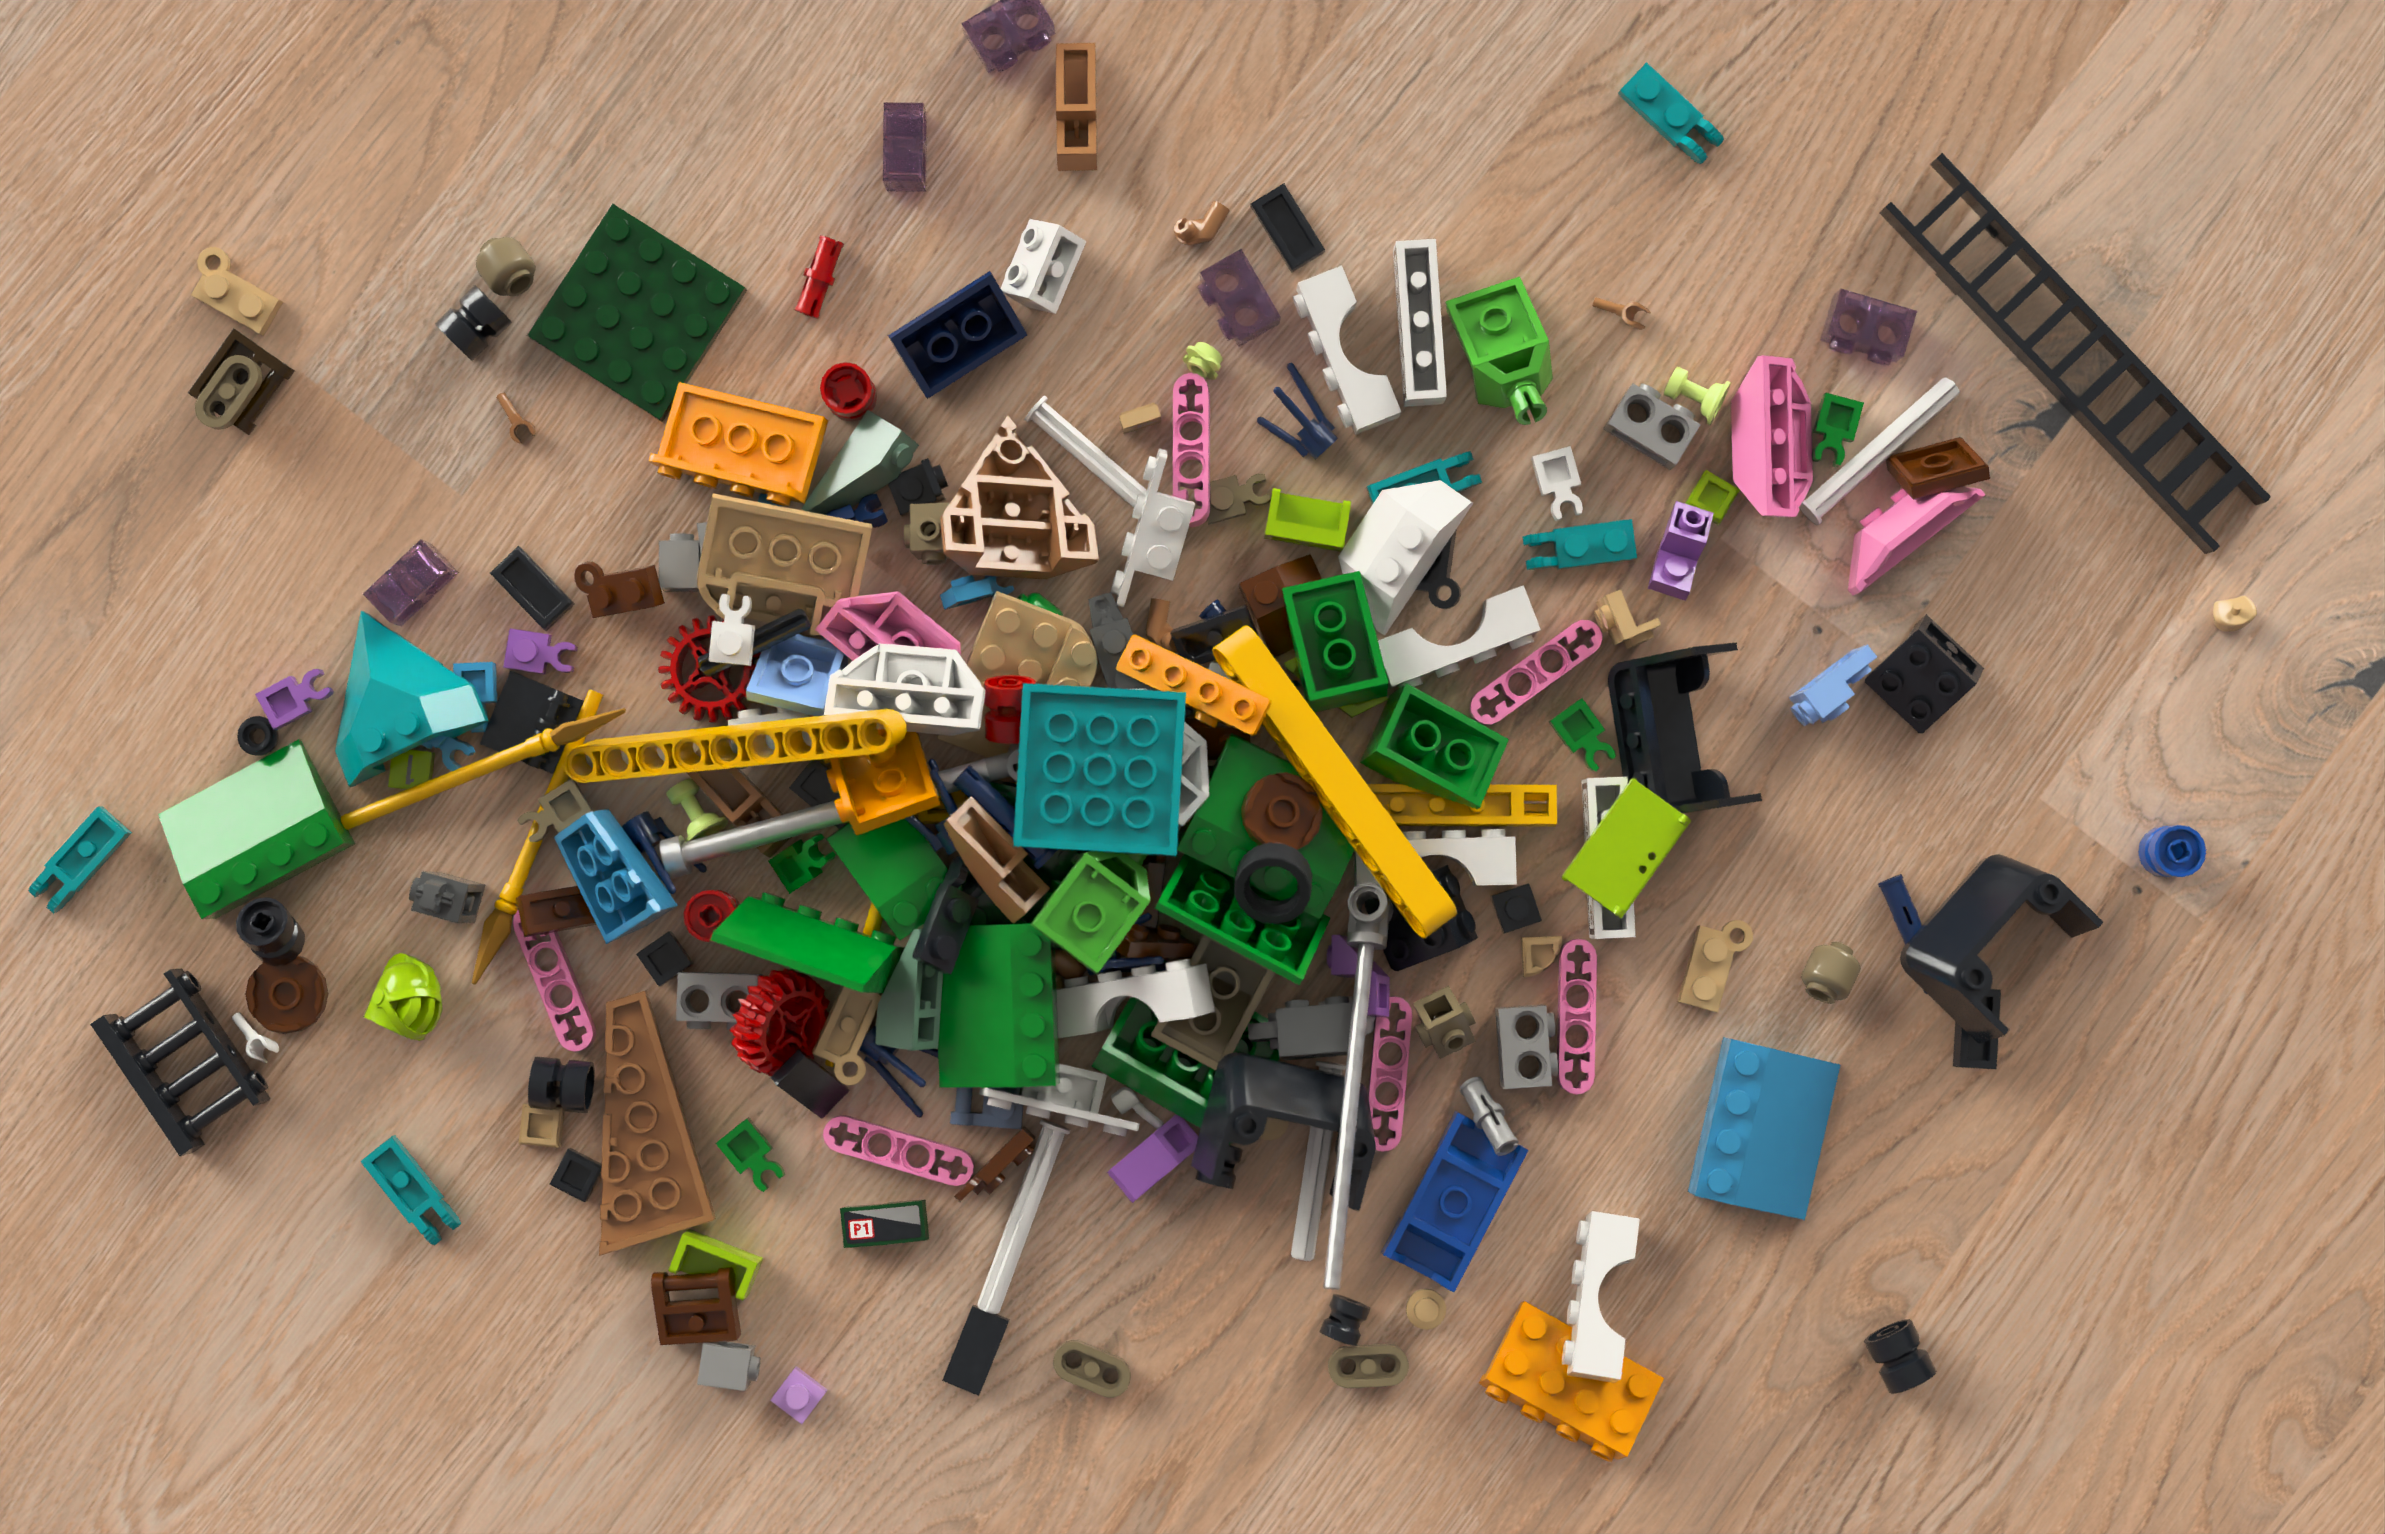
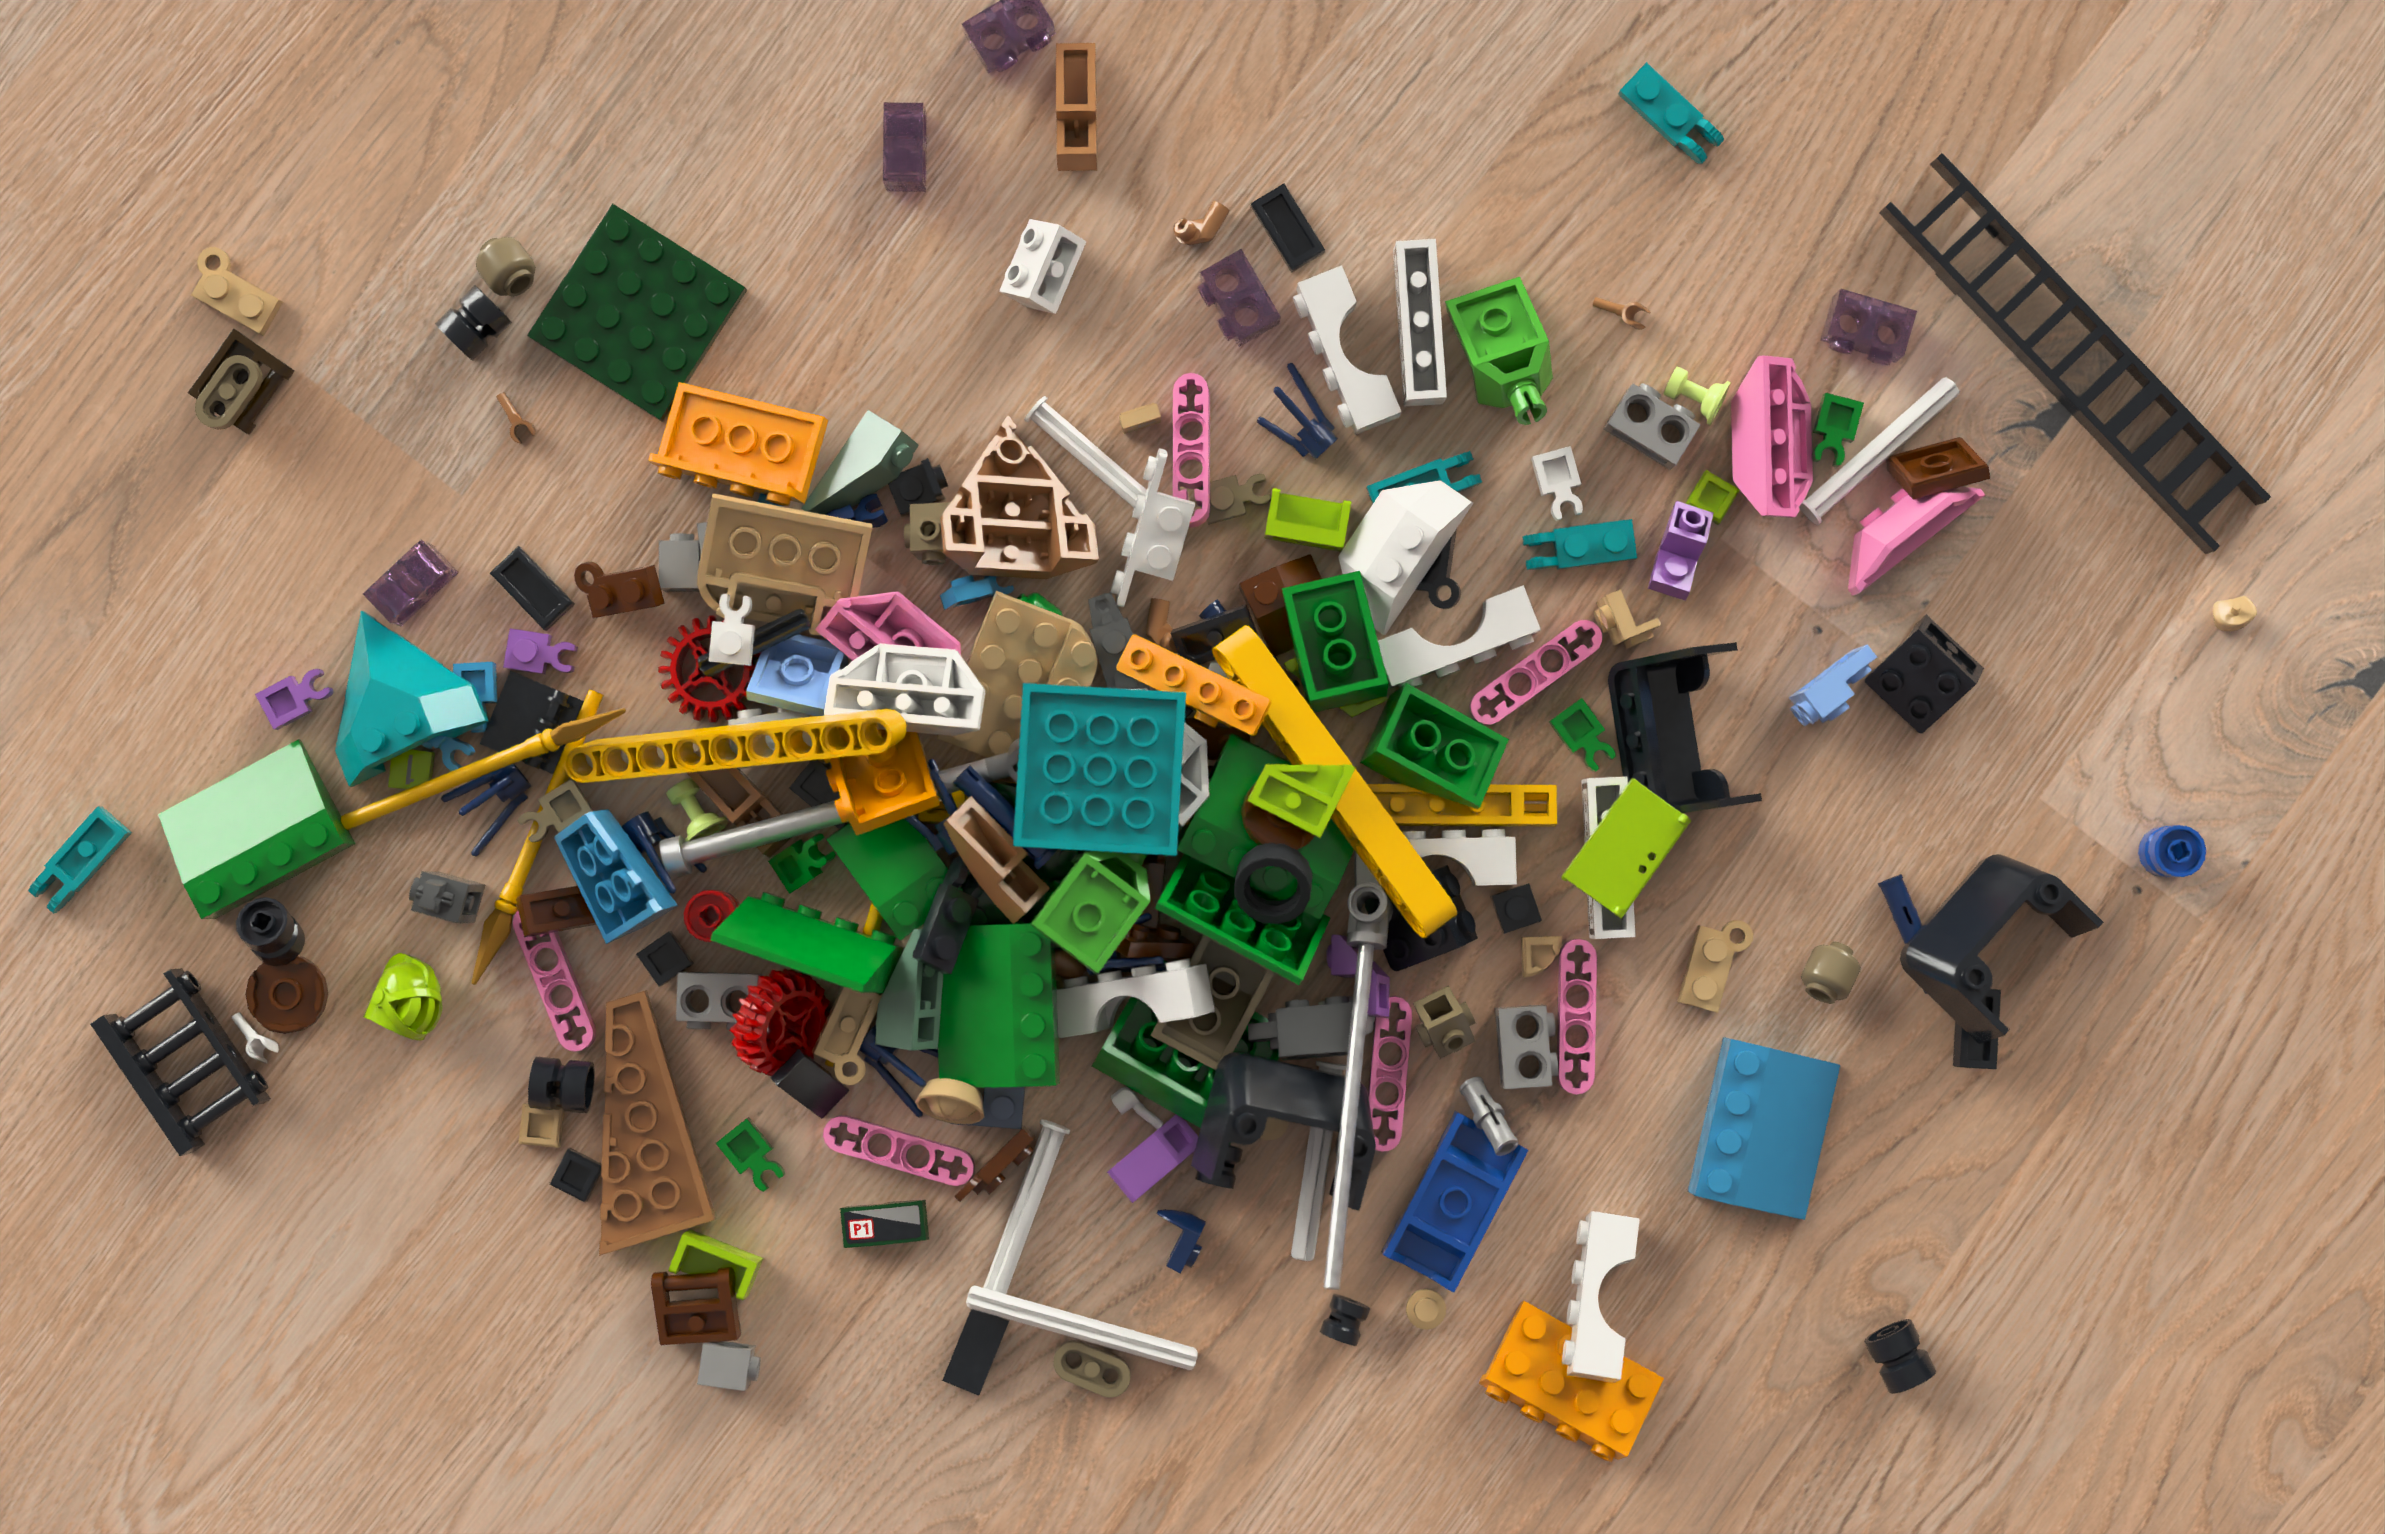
black plate [237,716,279,756] -> none
teal hinge [361,1135,461,1246] -> none
lavender plate [770,1366,827,1424] -> none
red pin [794,235,844,319] -> none
red wheel [820,362,877,422] -> none
dark blue slope [888,271,1027,399] -> none
white bracket [979,1064,1140,1137] -> none
red wheel [984,675,1036,744] -> none
yellowish green plate [1183,342,1223,380] -> none
dark tan plate [1328,1344,1409,1388] -> none
none -> dark blue plant [441,764,531,857]
none -> tan hat [915,1078,984,1124]
none -> white axle [966,1286,1198,1370]
none -> dark blue plate [1156,1209,1206,1273]
none -> lime wing [1247,764,1356,838]

